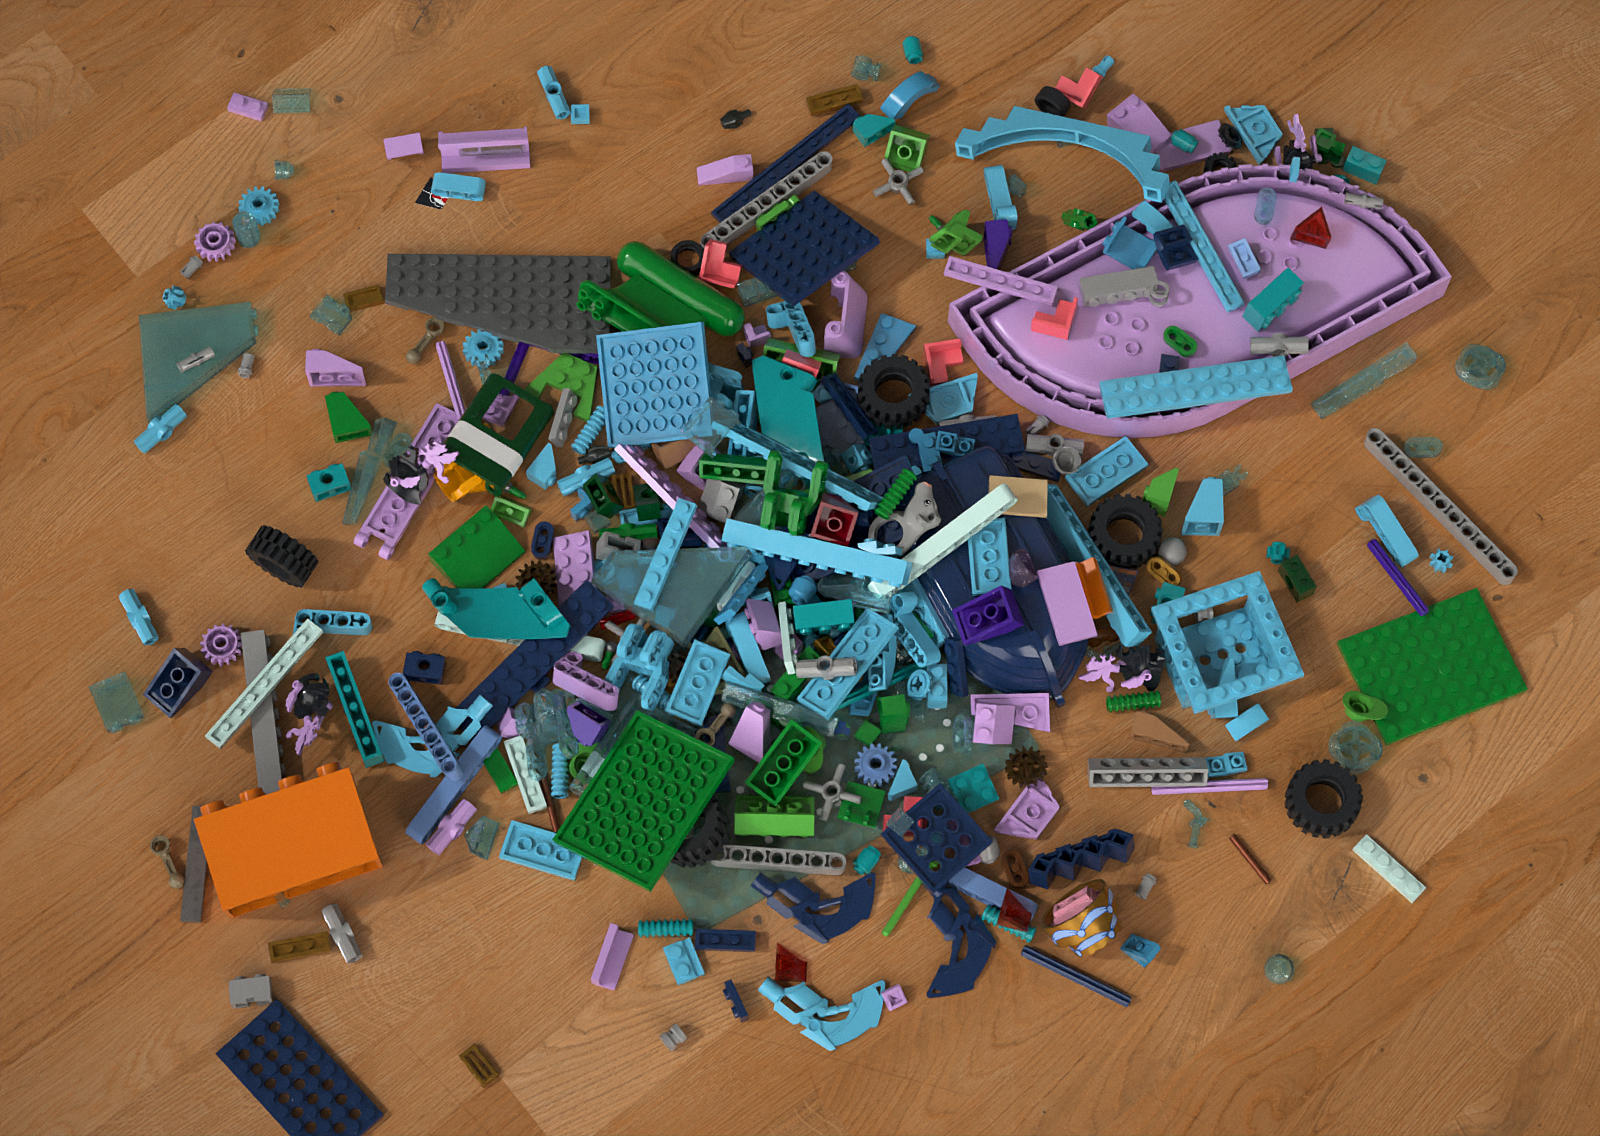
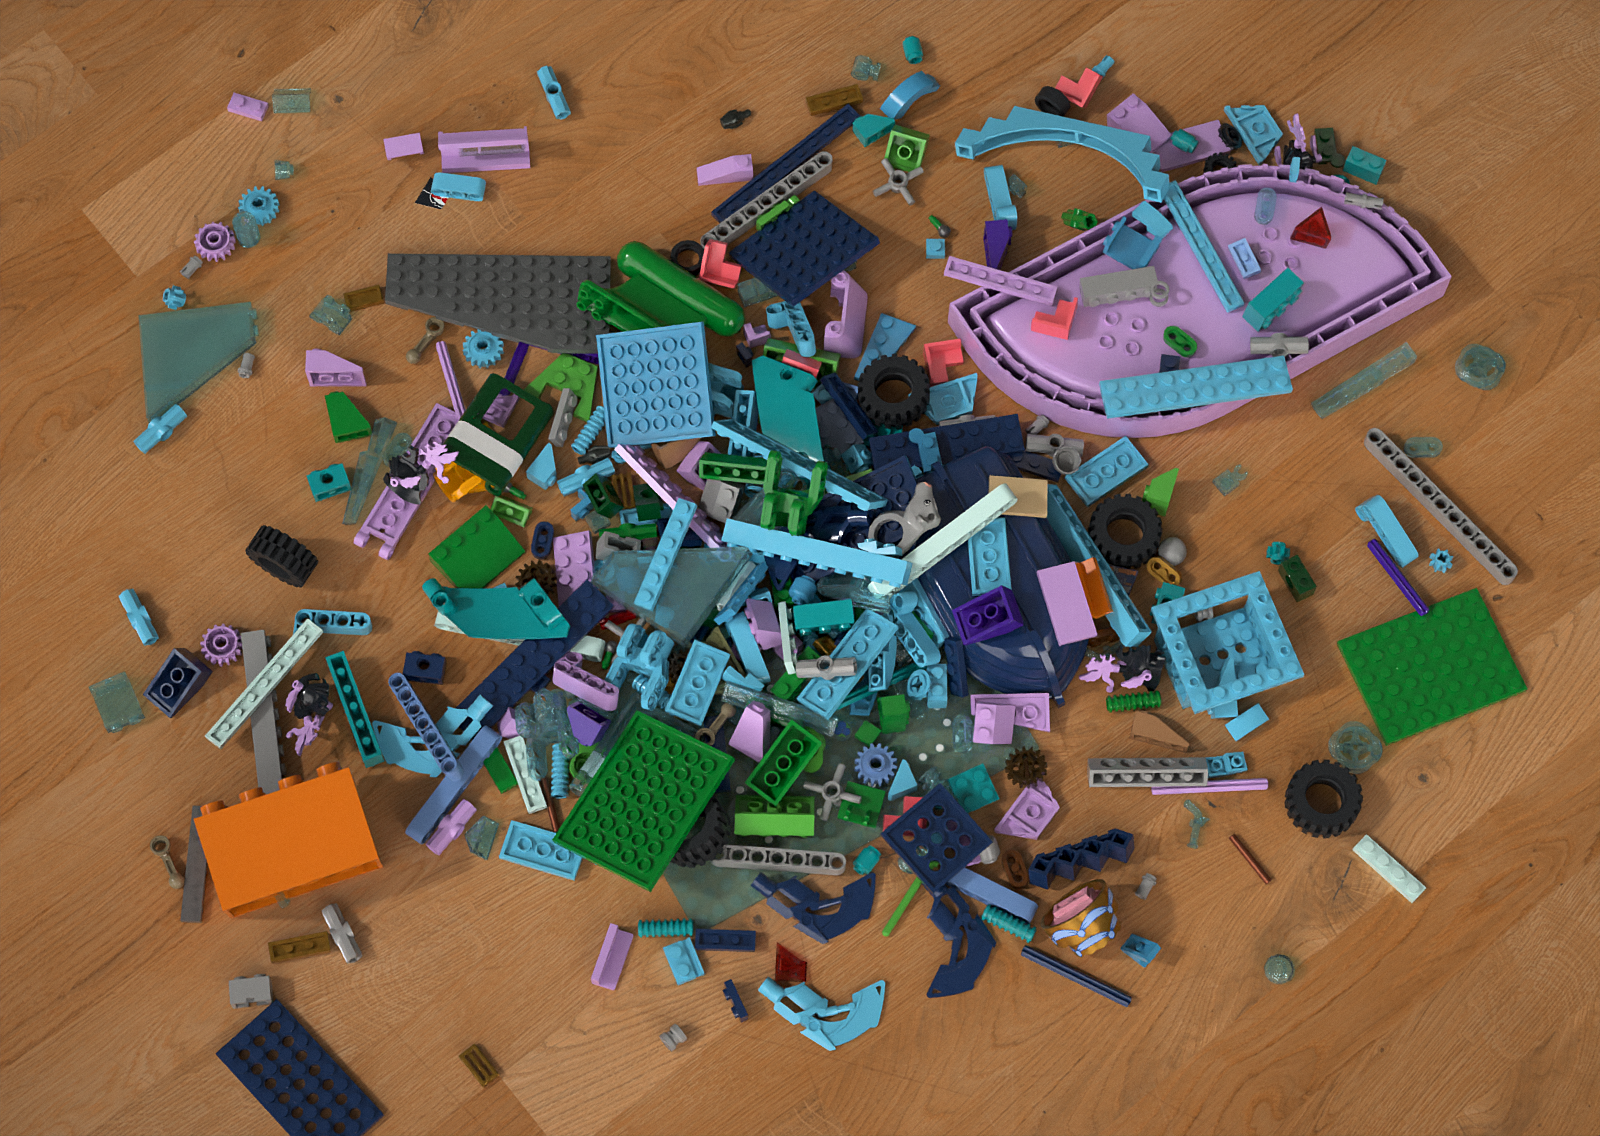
light grey pin [176,346,215,374] -> none
clear light blue plate [475,354,491,385] -> none
medium azure plate [571,104,590,124] -> none
clear light blue panel [680,396,742,459] -> none
dark red slope [810,493,859,547] -> none
green piece [874,468,917,520] -> none
lavender tile [880,984,908,1011] -> none
clear light blue slope [886,807,914,837] -> none
bright green piece [929,210,983,256] -> none
dark azure slope [935,431,975,457] -> none
clear red slope [997,888,1032,932] -> none
clear purple hair [1008,549,1038,587] -> none
dark blue slope [1153,224,1199,271] -> none
medium azure slope [1181,477,1224,536] -> none
green plate [1315,128,1346,156] -> none
bright green piece [1342,691,1388,722] -> none

